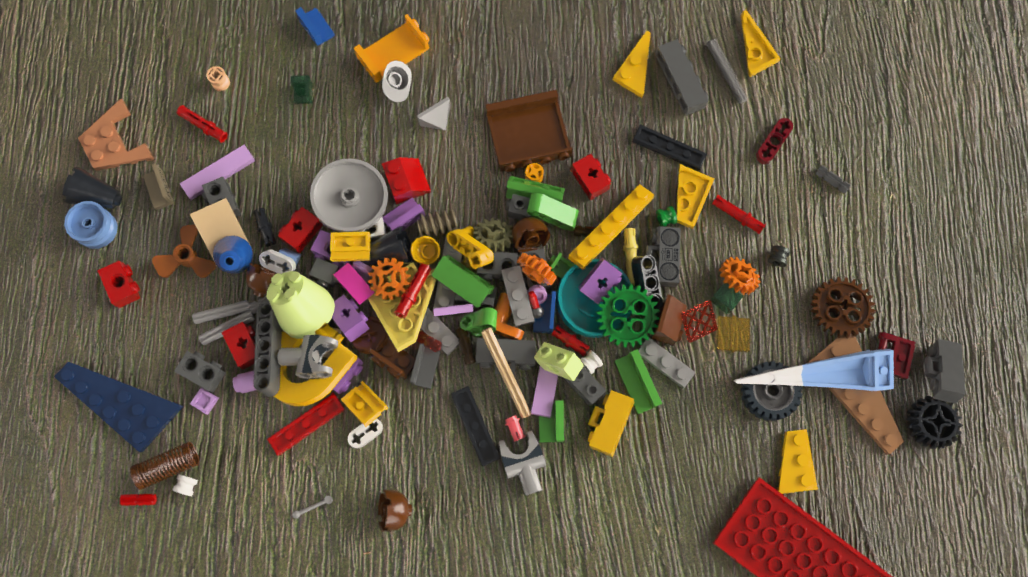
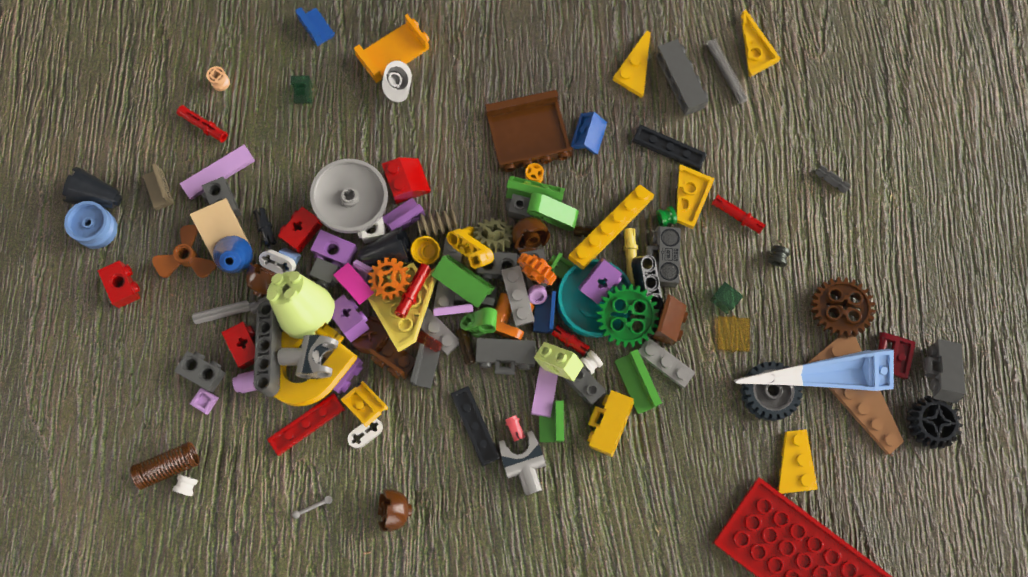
dark blue wing [54,362,184,453] -> none
nougat wing [78,99,154,171] -> none
red piece [119,494,157,506] -> none
light grey axle [198,311,255,345] -> none
yellow plate [330,232,371,262] -> none
slope [417,97,450,130] -> none
tan axle [482,328,531,418] -> none
piece [529,291,544,318] -> none
red brick [571,154,611,200] -> none
clear red window [681,300,718,343] -> none
orange gear [719,257,760,295] -> none
dark red beam [756,118,793,164] -> none
none -> panel [571,112,607,154]

